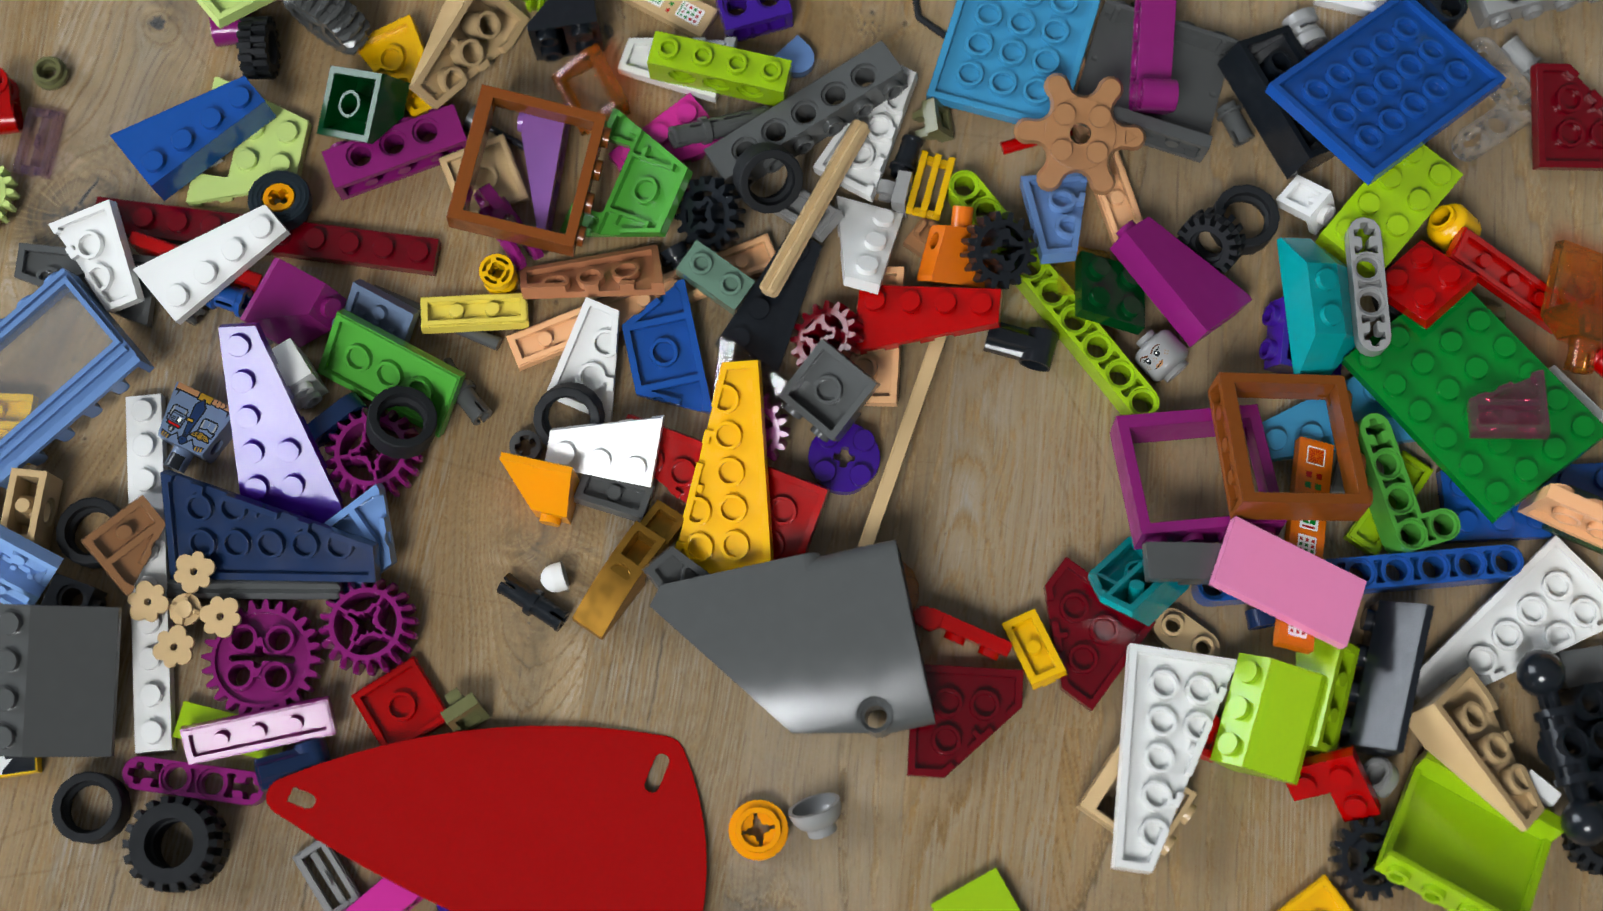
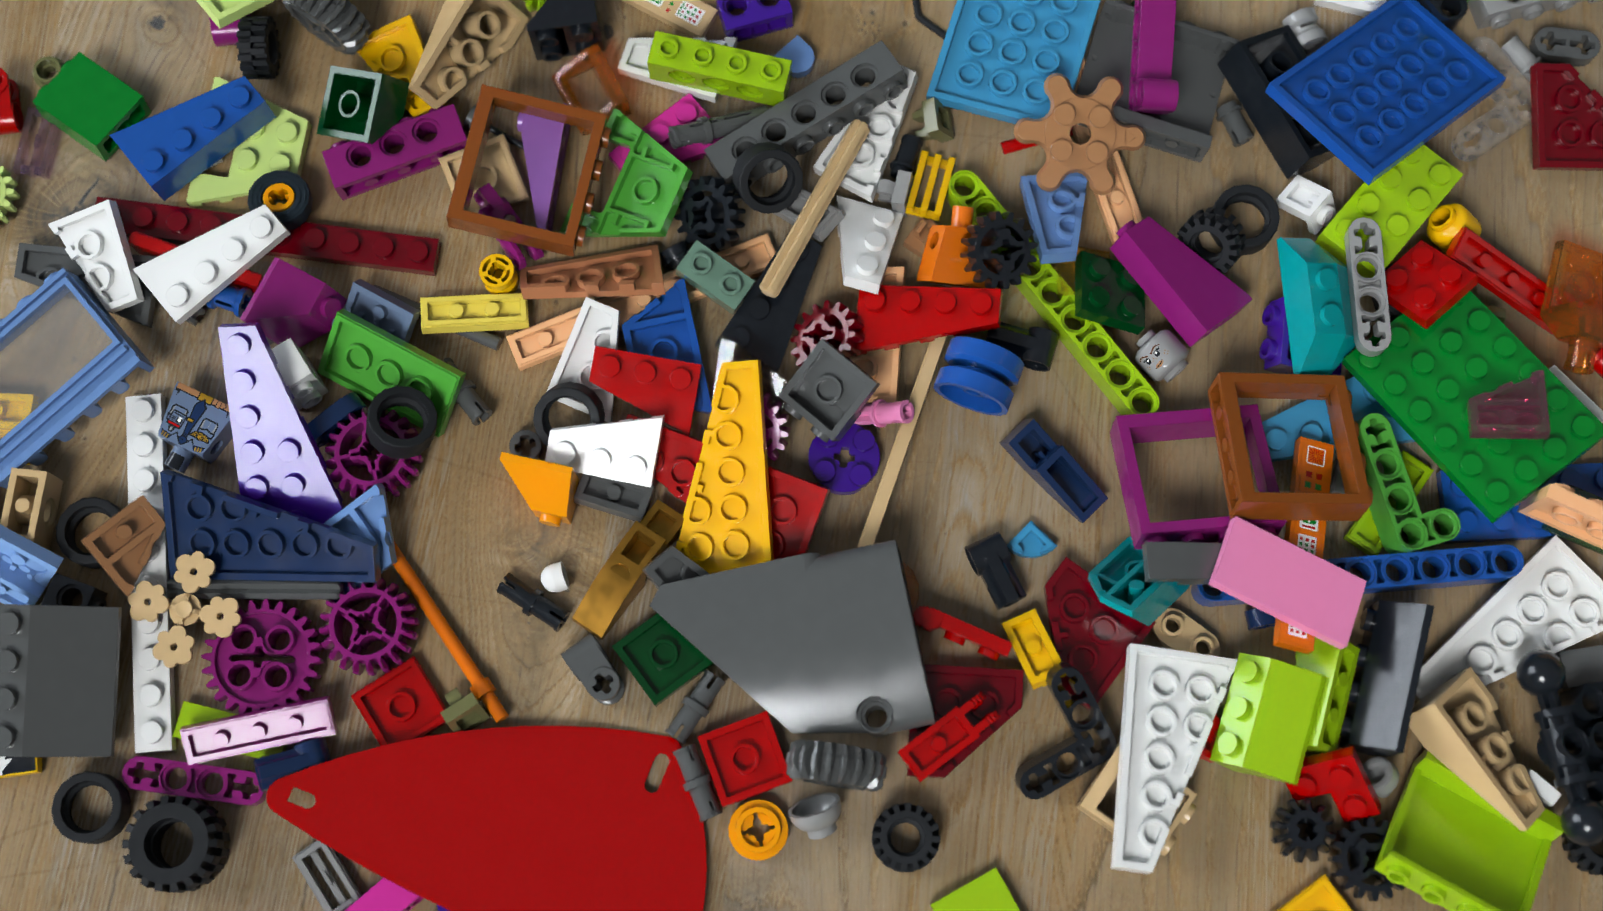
none -> green brick [32,52,152,162]
none -> orange bar [393,541,509,724]
none -> dark grey piece [561,633,625,705]
none -> red wing [589,346,702,436]
none -> dark green plate [612,613,714,707]
none -> dark grey pin [665,670,726,745]
none -> dark grey pin [673,743,723,822]
none -> red plate [697,711,793,808]
none -> dark grey gear [786,740,887,792]
none -> bright pink axle [854,399,914,428]
none -> black tyre [872,803,940,873]
none -> red hinge [897,691,1001,783]
none -> blue wheel [934,336,1025,416]
none -> black piece [964,532,1027,610]
none -> dark blue slope [1000,418,1108,523]
none -> dark azure tile [1007,521,1057,558]
none -> black beam [1015,663,1117,799]
none -> black gear [1270,798,1336,863]
none -> dark grey beam [1529,27,1601,66]

